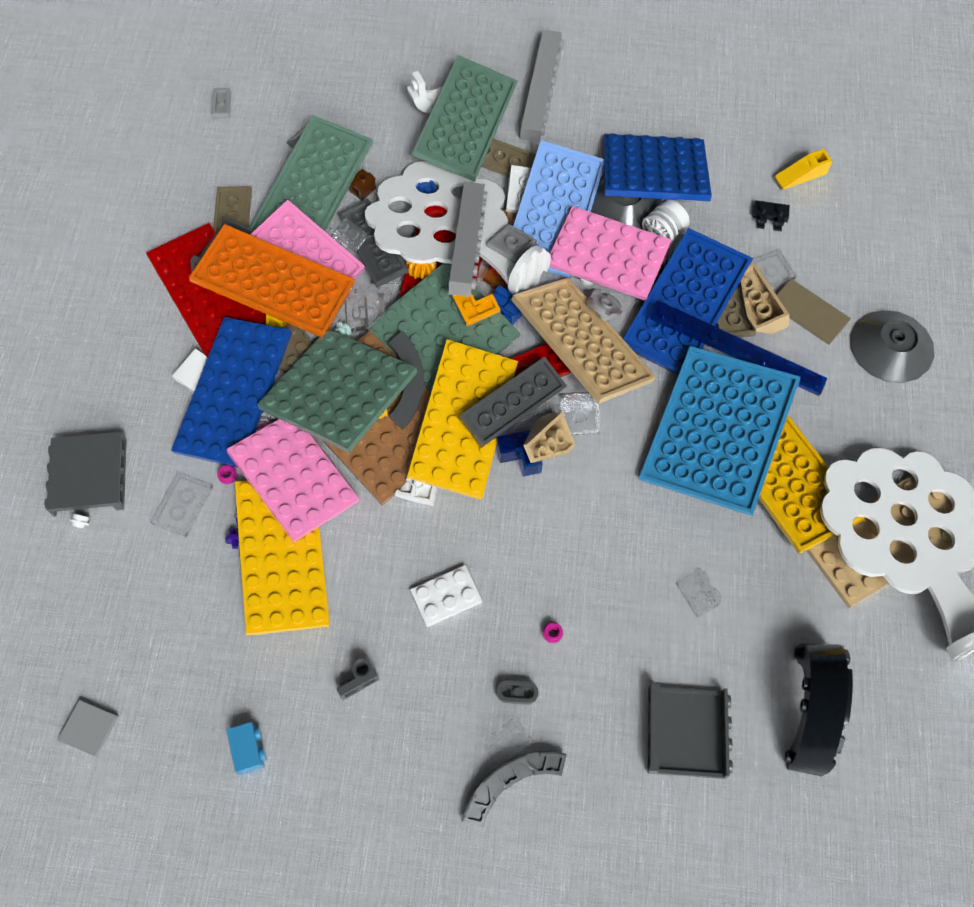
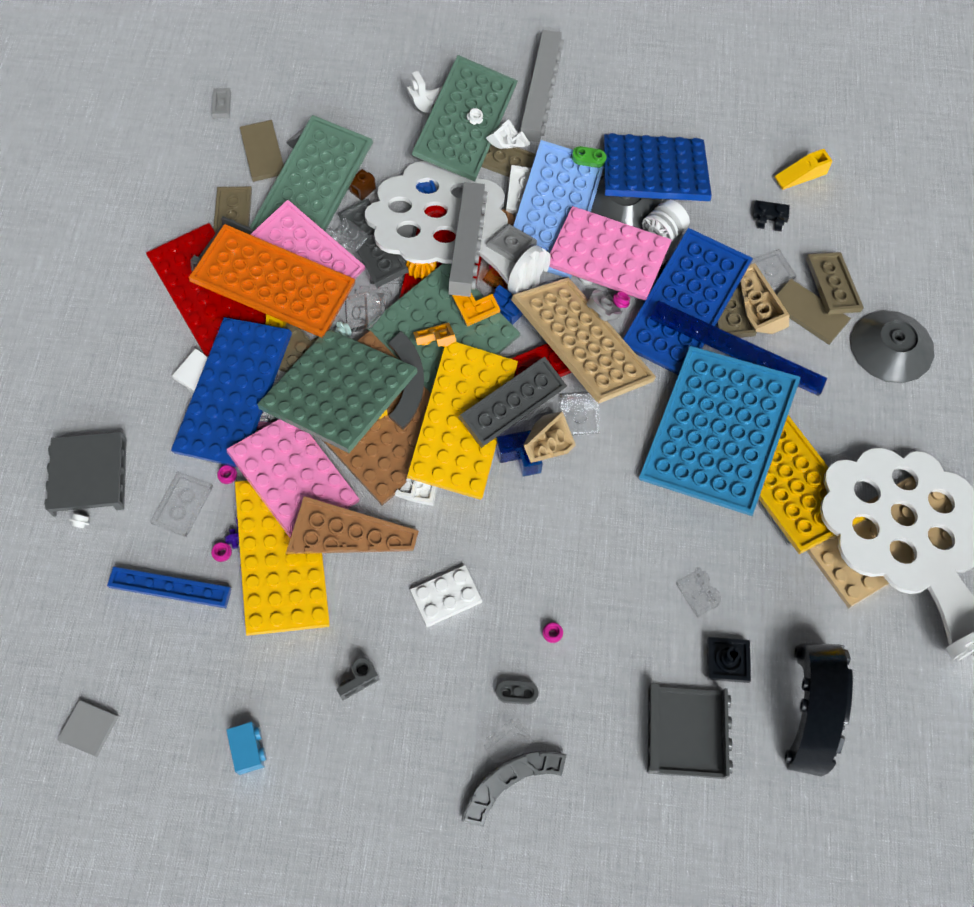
none -> blue plate [107,567,232,609]
none -> dark pink plate [211,542,232,562]
none -> dark tan tile [240,120,284,182]
none -> medium nougat wing [286,496,419,554]
none -> light orange plate [413,322,456,347]
none -> white plate [467,108,483,125]
none -> white slope [486,119,530,149]
none -> bright green plate [572,146,607,168]
none -> dark pink plate [613,291,630,308]
none -> black plate [707,637,751,683]
none -> dark tan plate [806,252,864,315]

